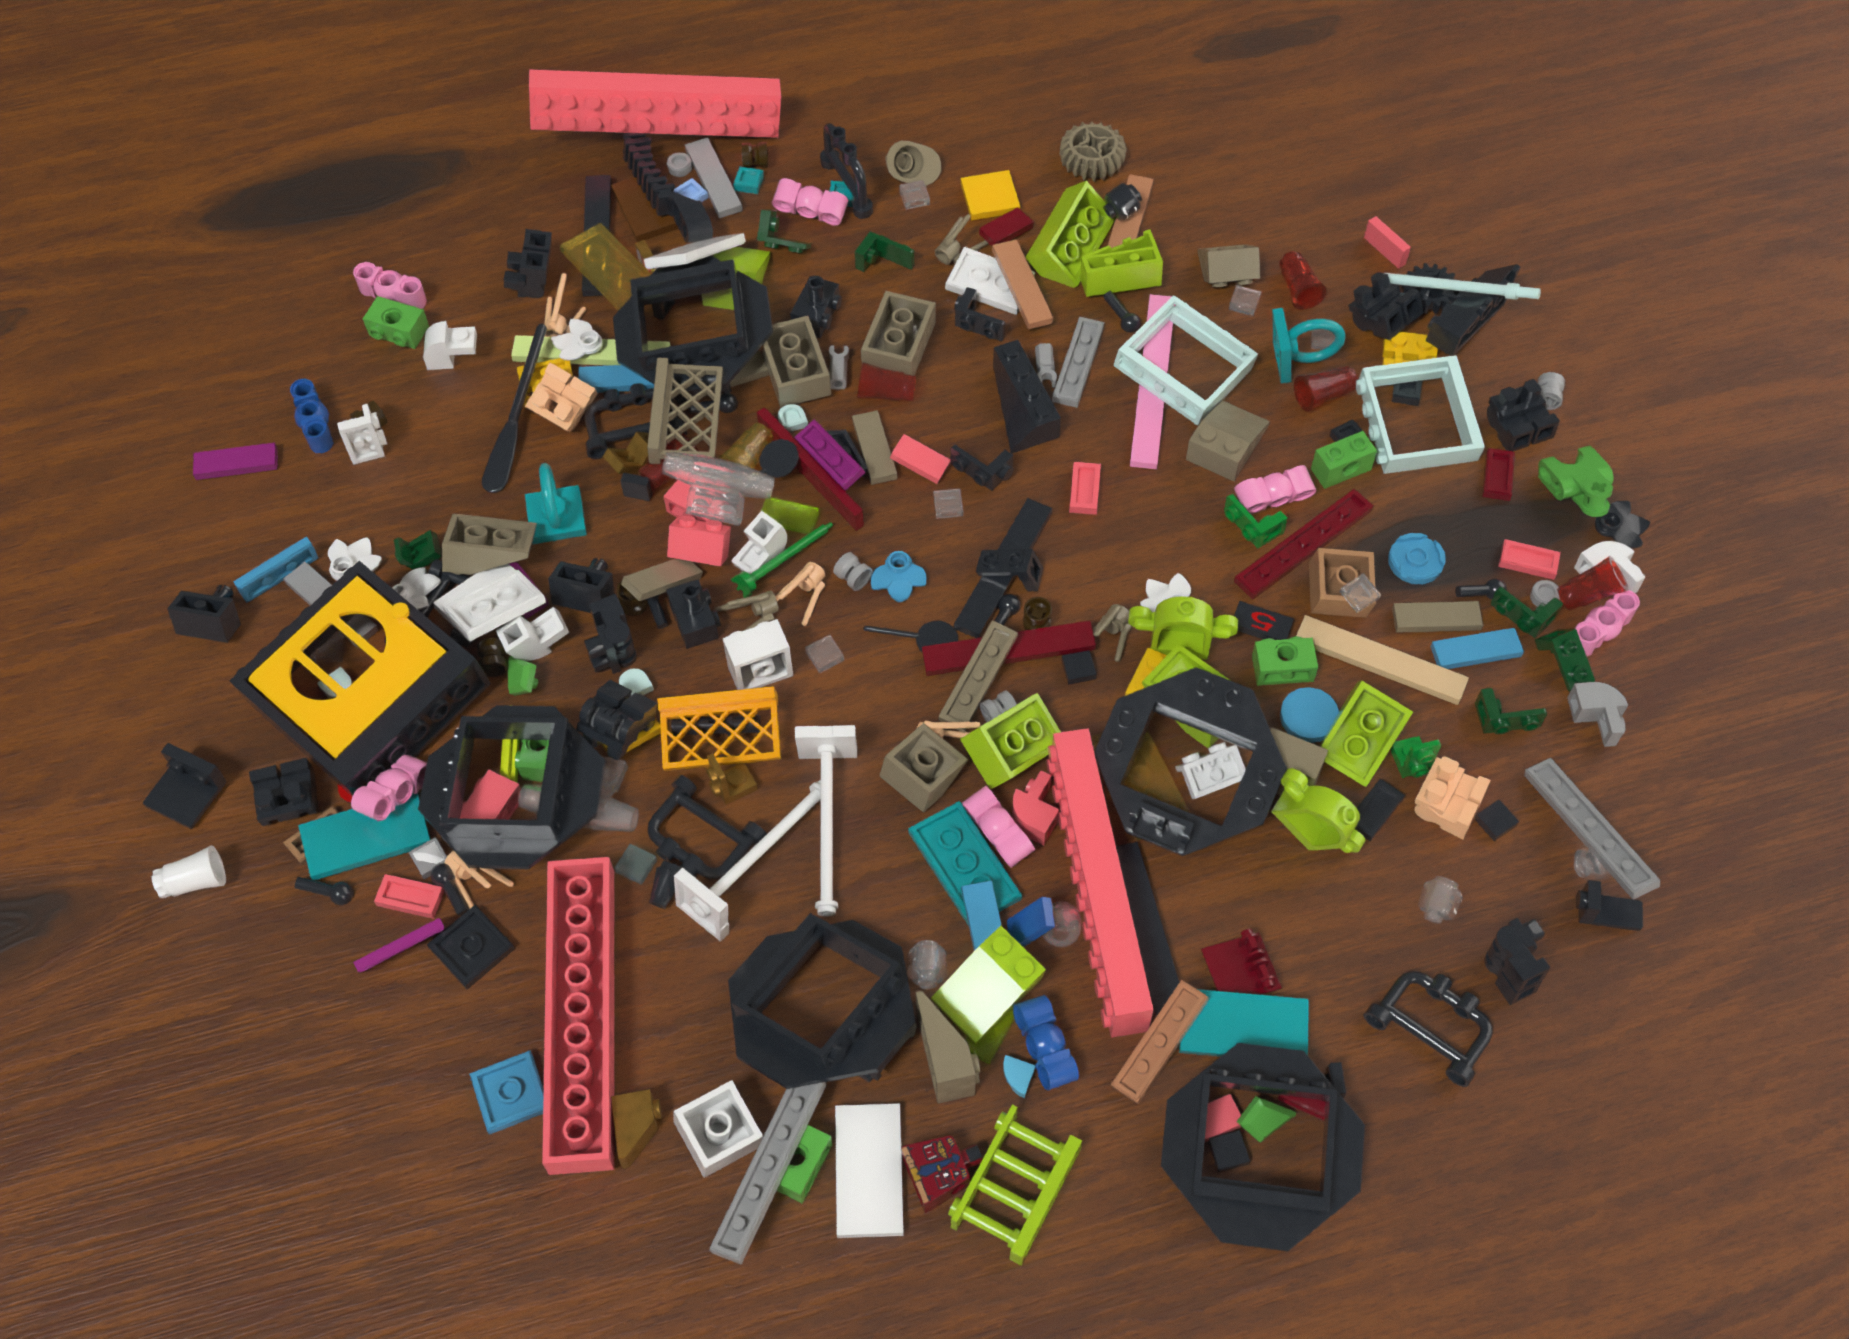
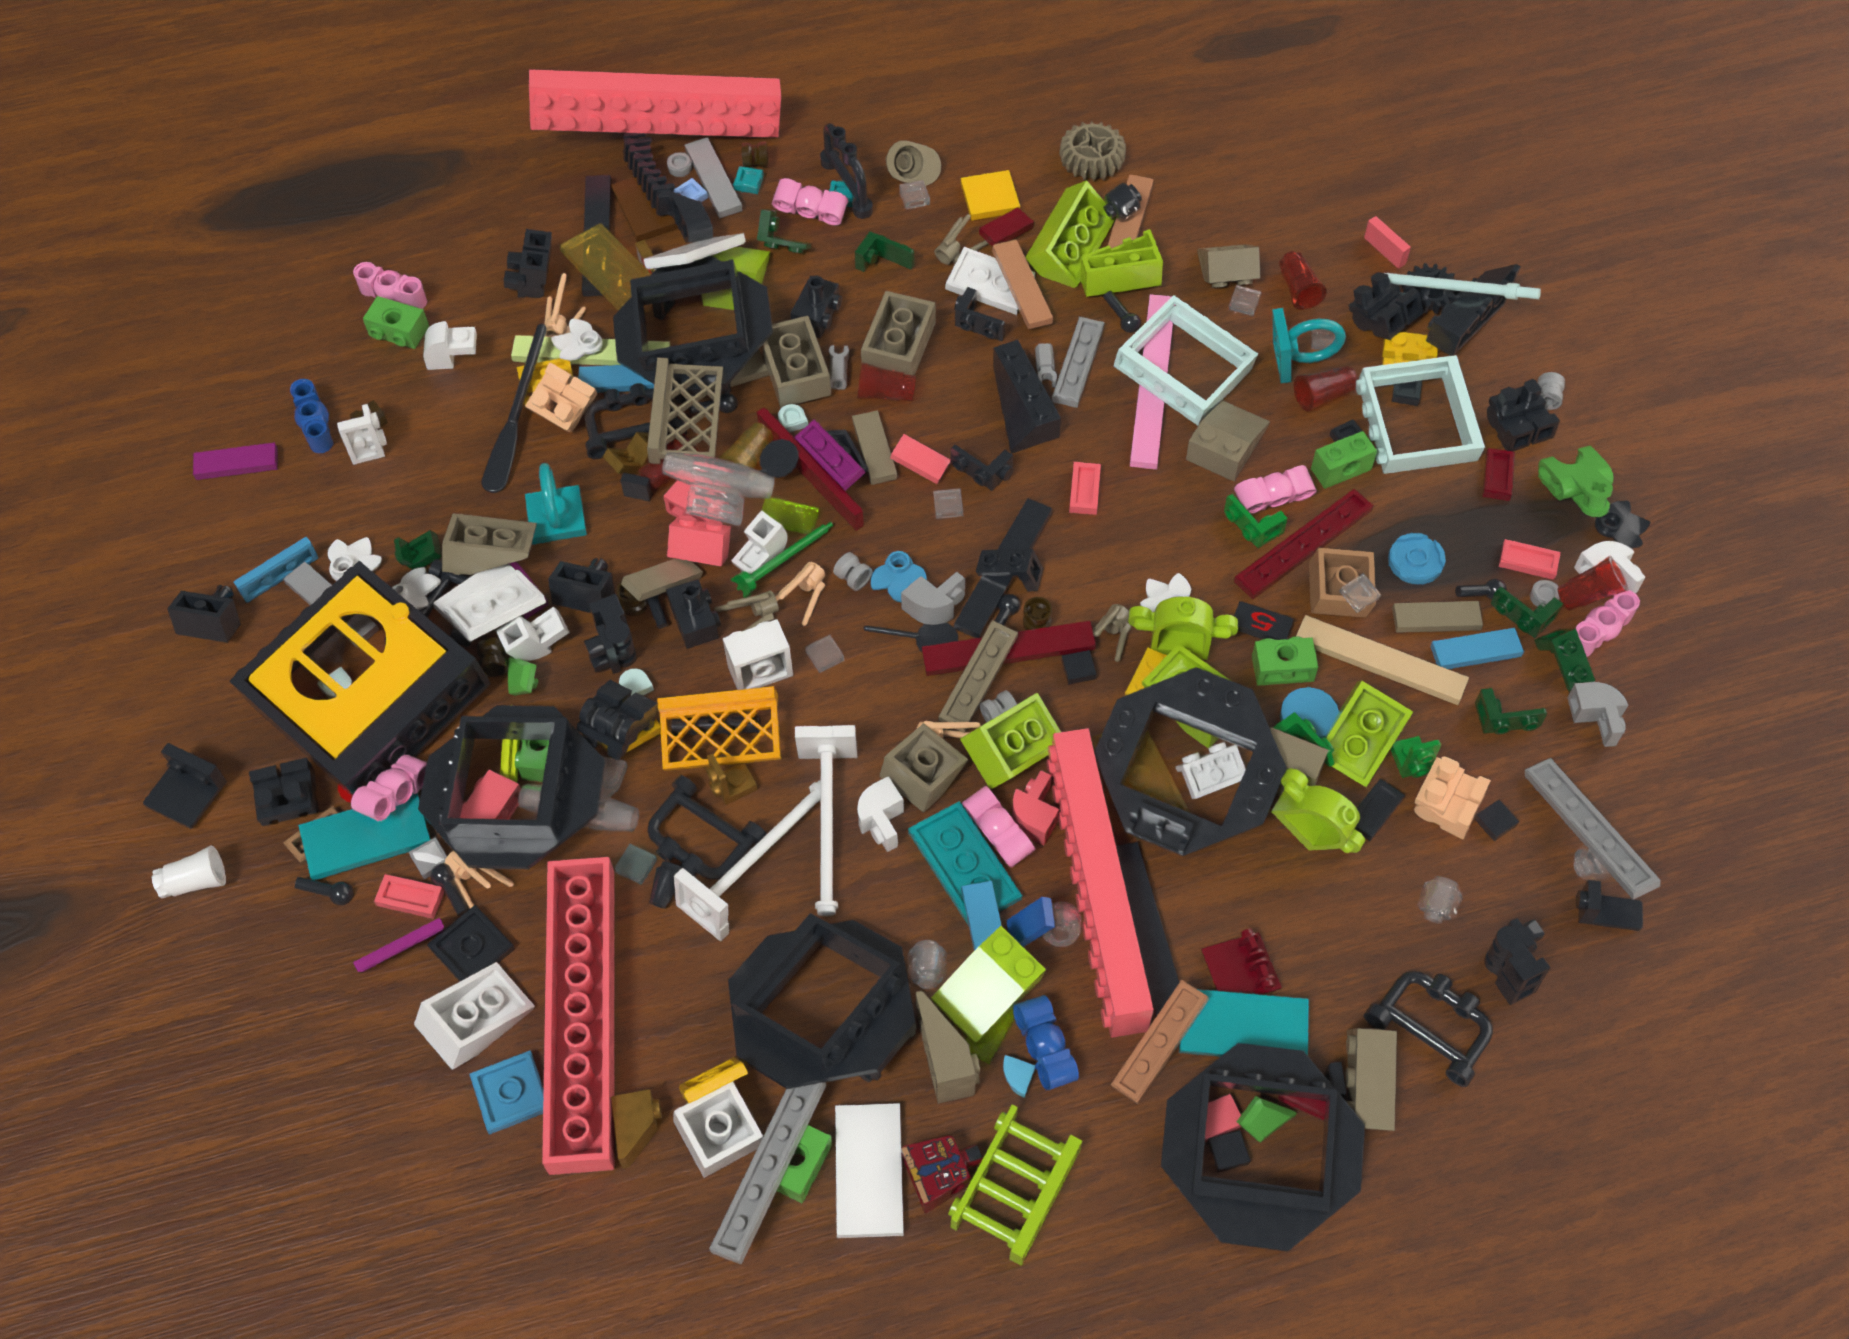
none -> white slope [414,962,535,1070]
none -> yellow tile [678,1057,748,1104]
none -> white brick [857,776,904,852]
none -> light grey brick [901,572,965,625]
none -> green bracket [1270,712,1335,767]
none -> dark tan wedge [1345,1028,1397,1131]

